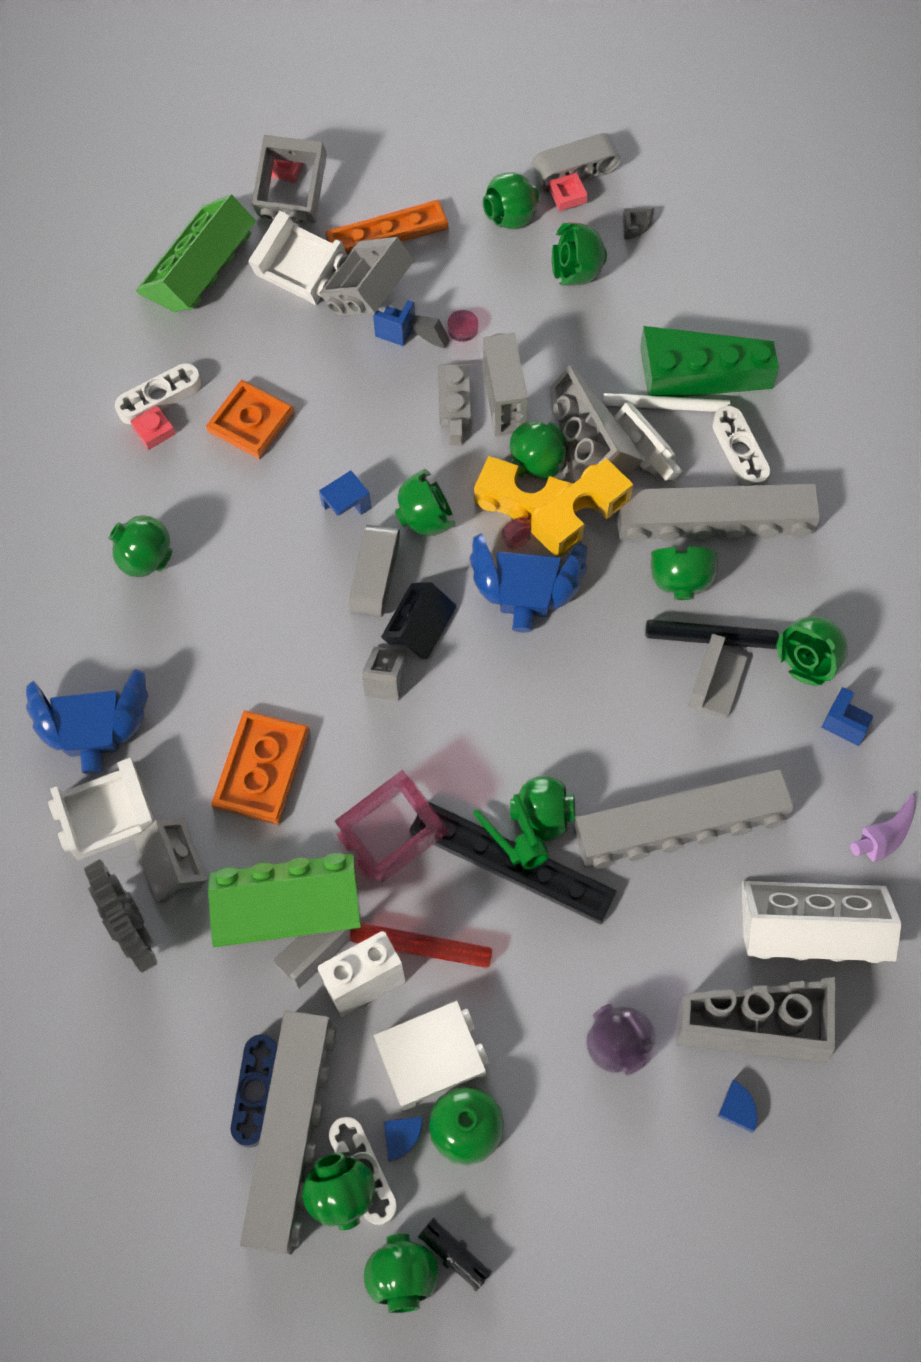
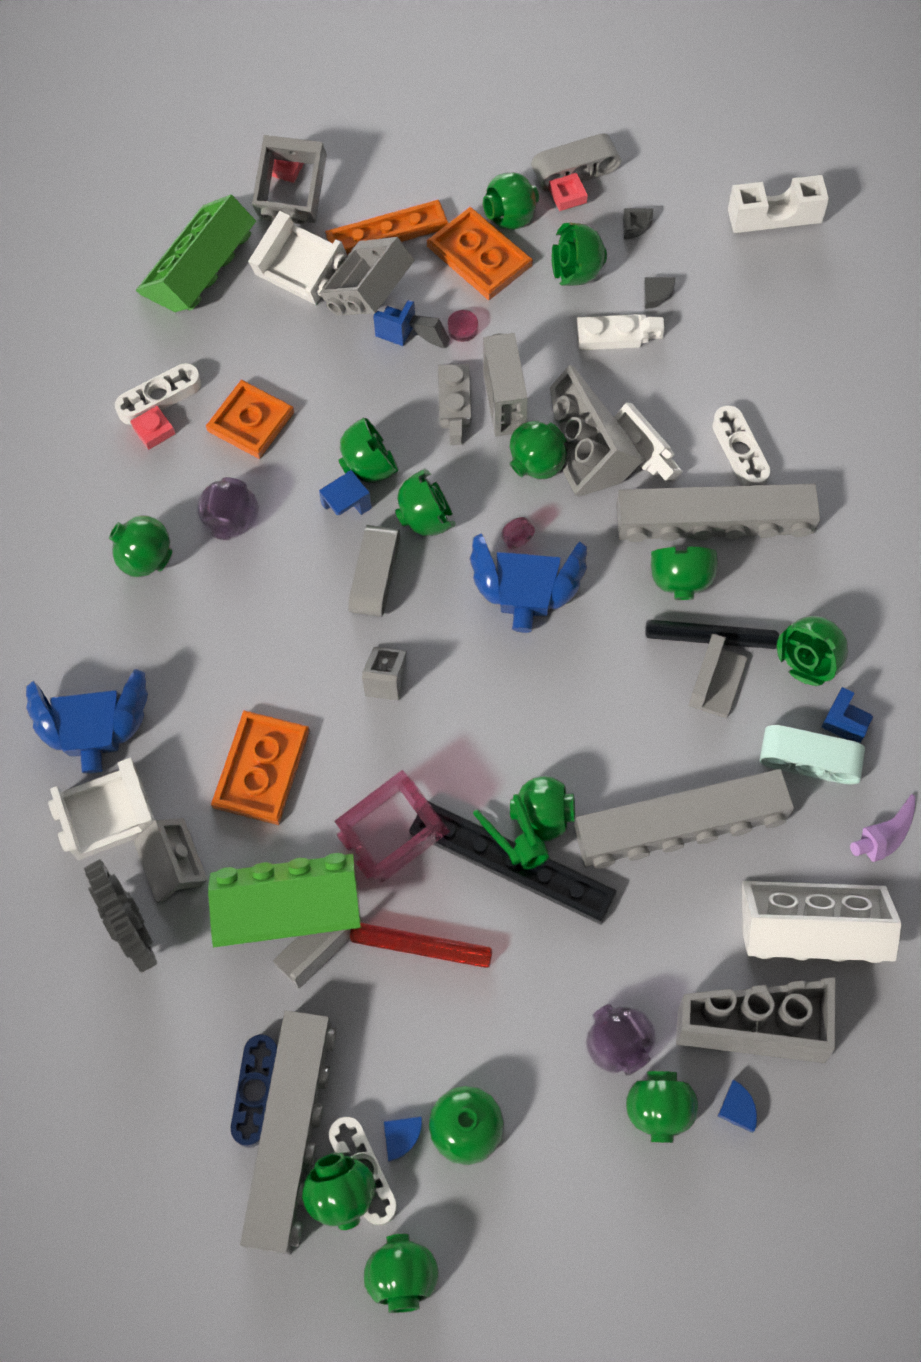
white panel [318,931,406,1018] -> none
white panel [373,1001,490,1112] -> none
black panel [381,582,456,659] -> none
black pin [417,1217,493,1291] -> none
yellow arch [474,456,572,523] -> none
yellow arch [531,458,633,557] -> none
white bar [603,393,730,412] -> none
green wedge [640,326,779,397] -> none
none -> clear purple plant [197,477,259,540]
none -> green cylinder [338,417,399,483]
none -> orange tile [427,207,533,300]
none -> white hinge [576,314,664,350]
none -> green plant [626,1071,698,1143]
none -> dark grey tile [644,277,675,309]
none -> white arch [728,175,829,233]
none -> light aqua beam [760,725,865,785]

